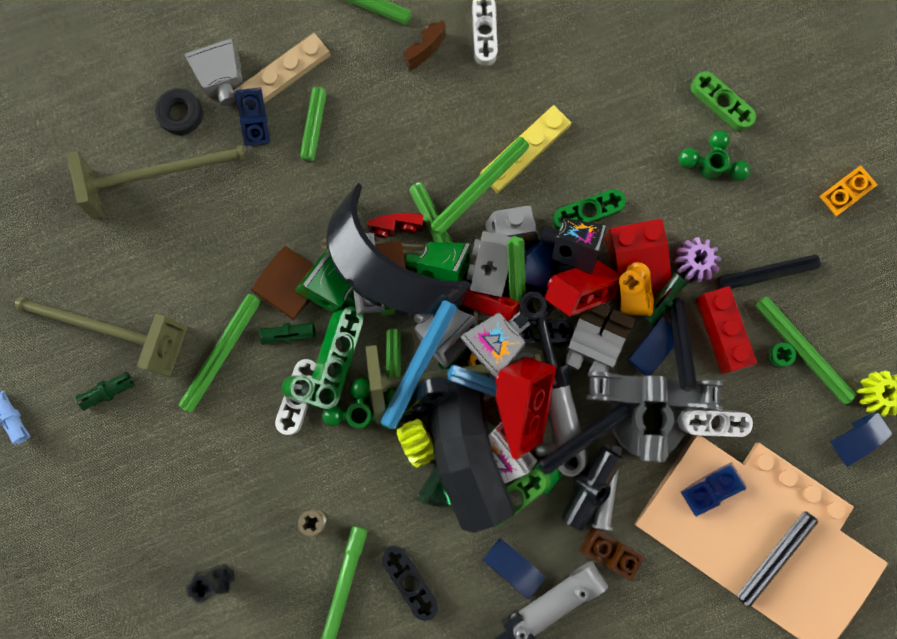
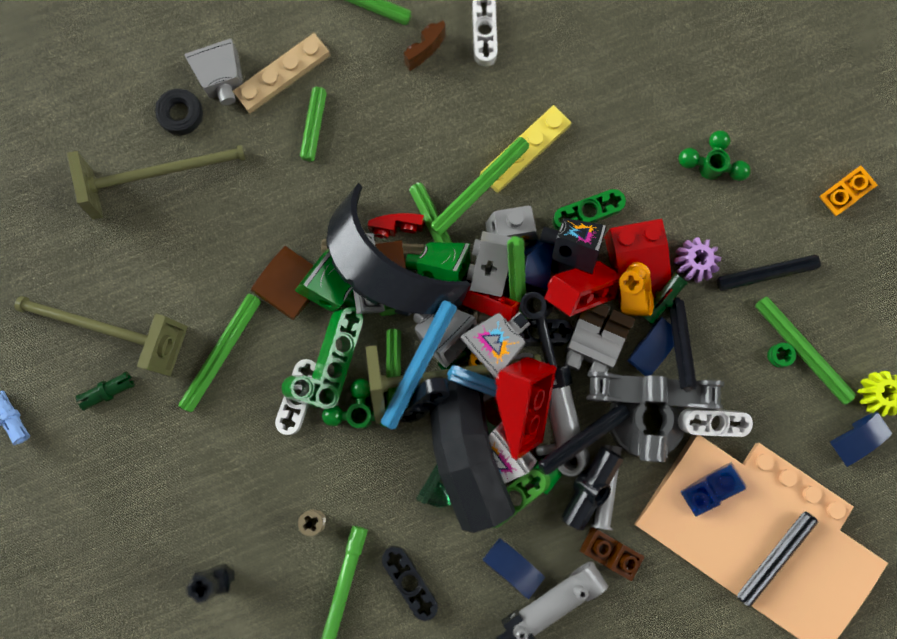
dark blue slope [235,87,270,146] -> none
dark green pin [259,322,316,345] -> none
neon yellow gear [397,419,435,467] -> none
bright green beam [691,71,756,132] -> none
red brick [695,286,757,374] -> none

